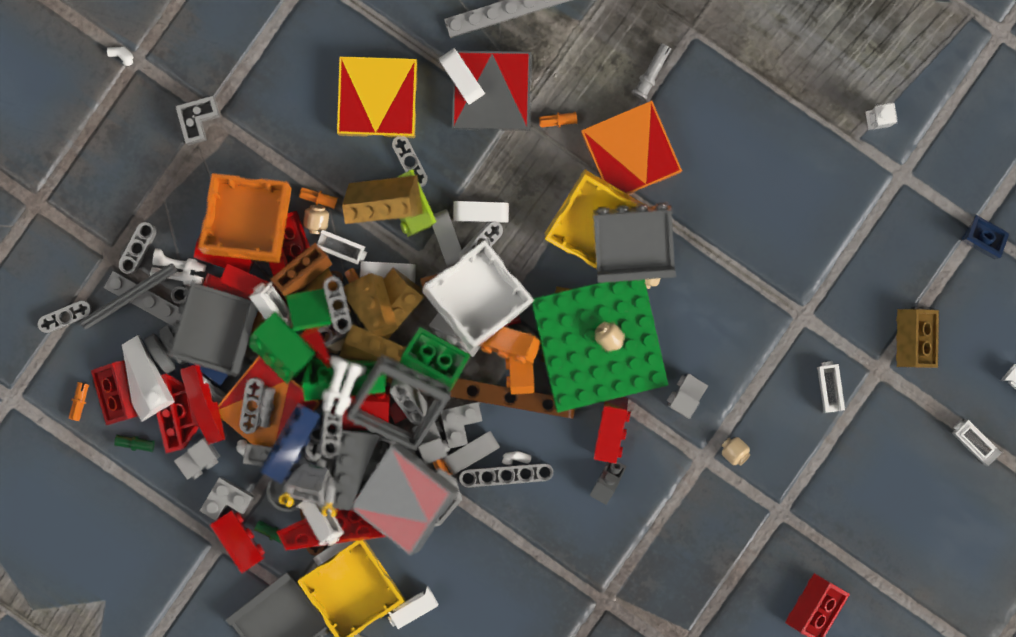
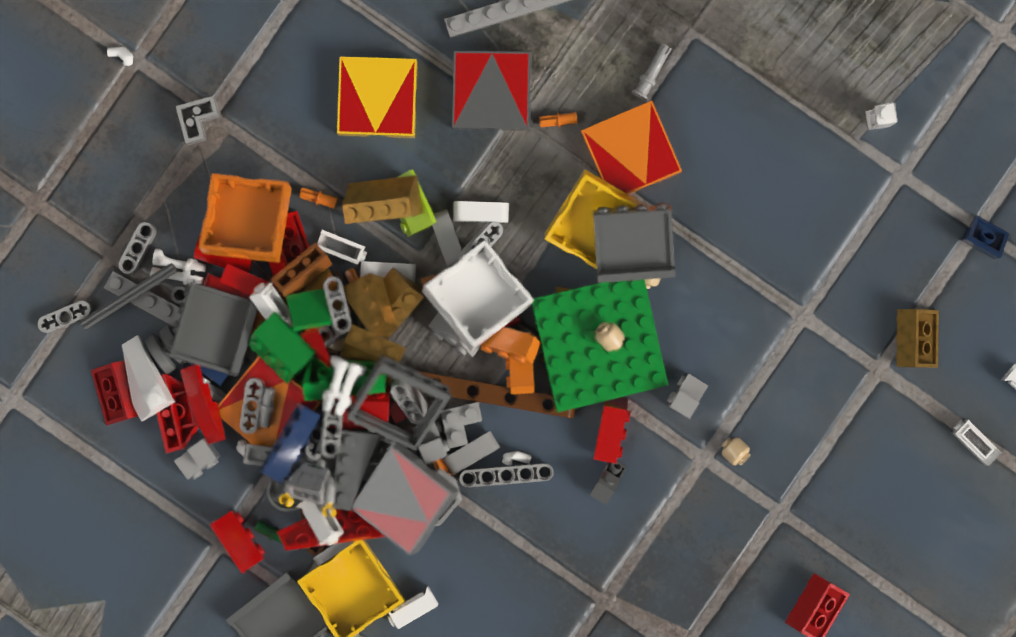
orange axle [69,382,89,421] -> none
dark green pin [114,434,155,453] -> none
light grey brick [200,477,255,521] -> none
tan head [303,205,329,234] -> none
light grey beam [392,137,427,187] -> none
green slope [400,327,470,392] -> none
white beam [438,48,485,105] -> none
white window [817,361,845,413] -> none

